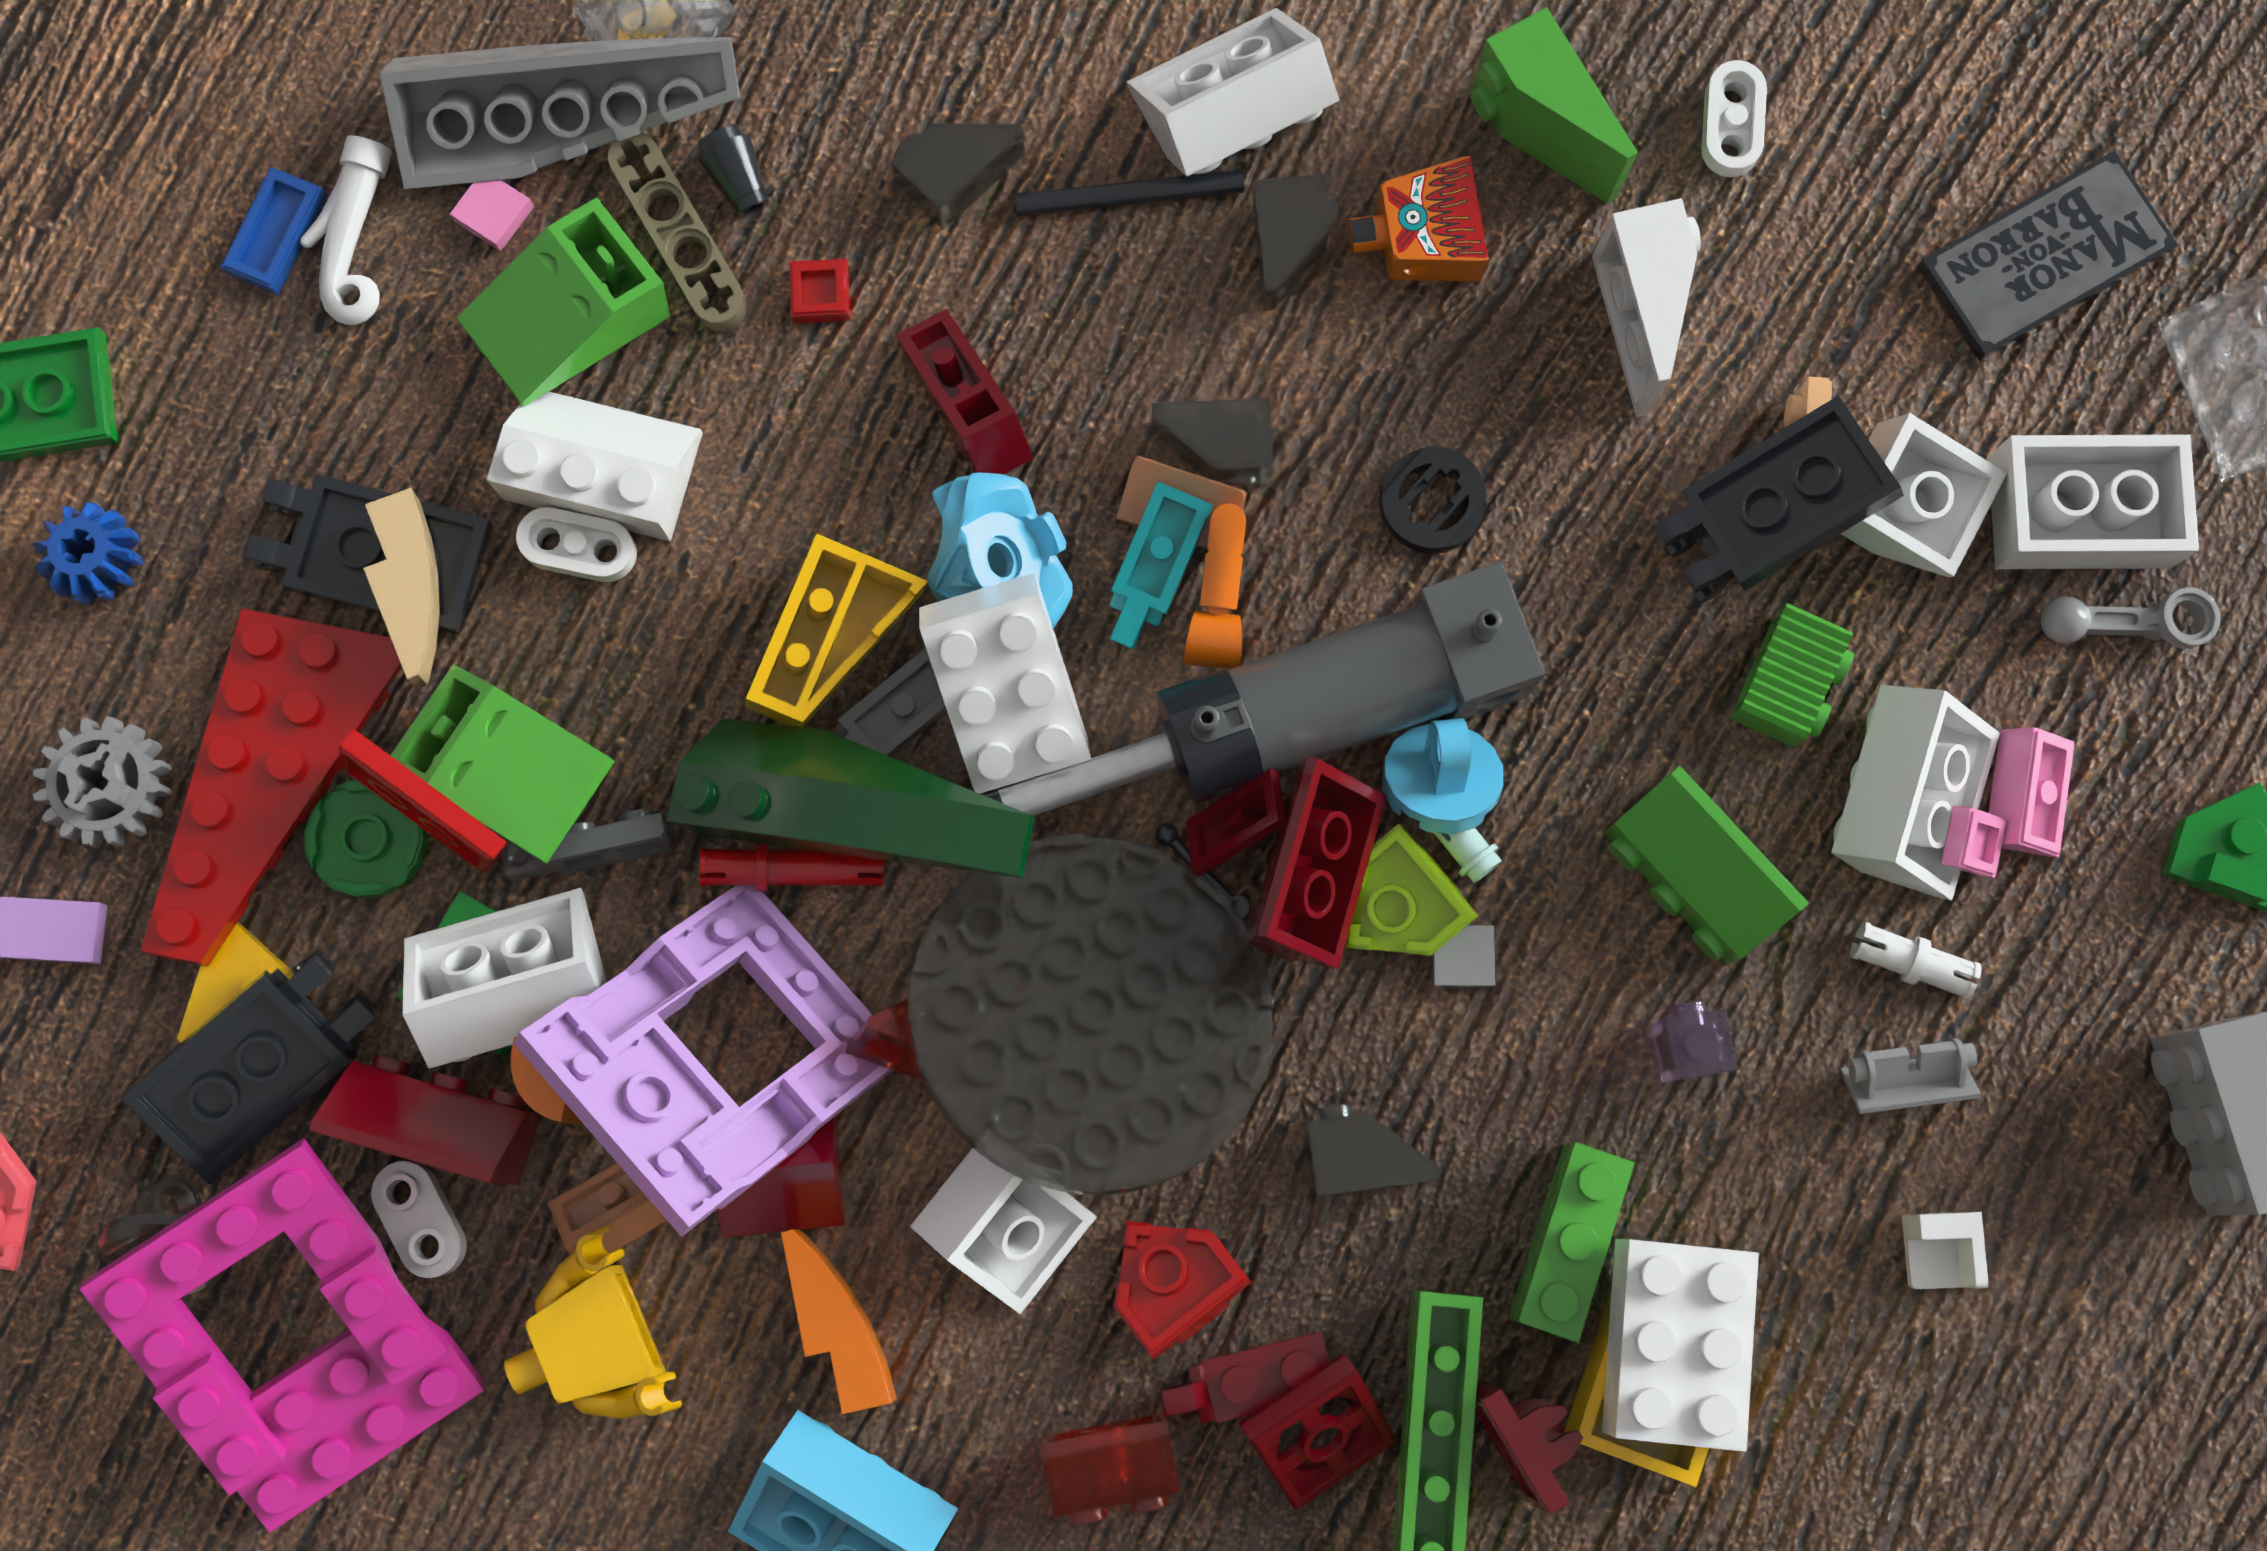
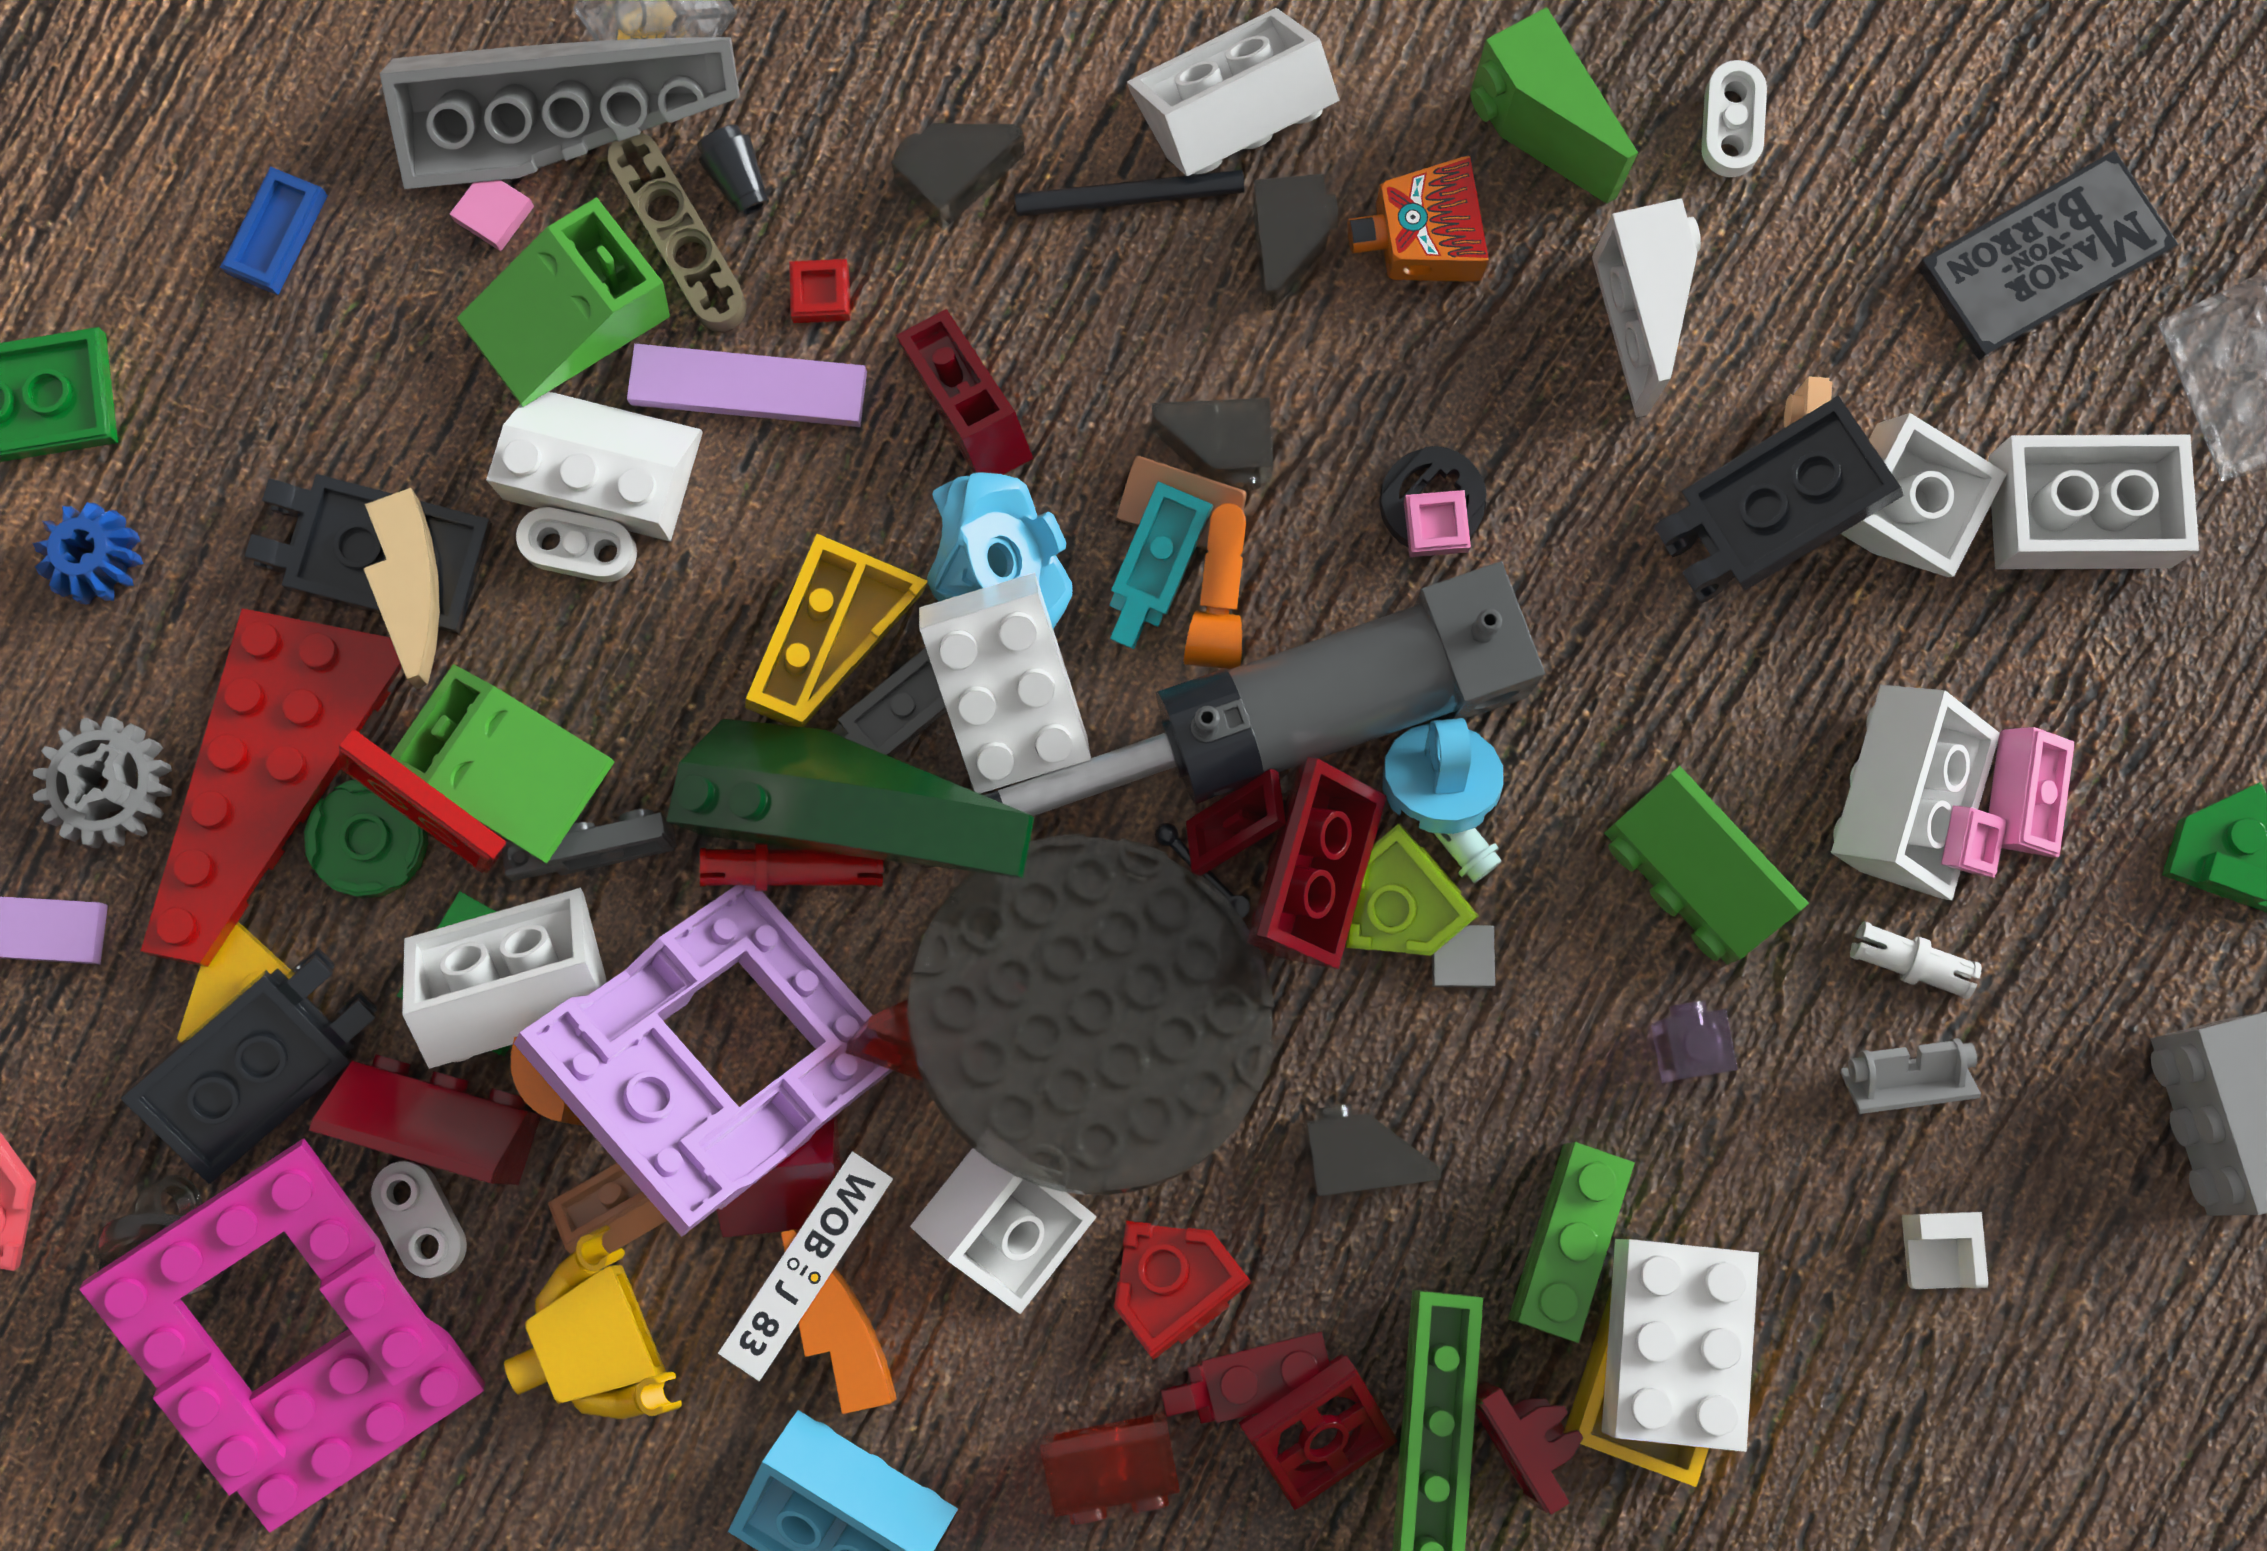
white plant [300,135,392,325] -> none
bright green brick [1729,603,1854,748] -> none
light grey piece [2040,587,2220,649] -> none
none -> lavender tile [627,343,867,427]
none -> white sticker [718,1151,893,1381]
none -> bright pink tile [1404,490,1471,557]

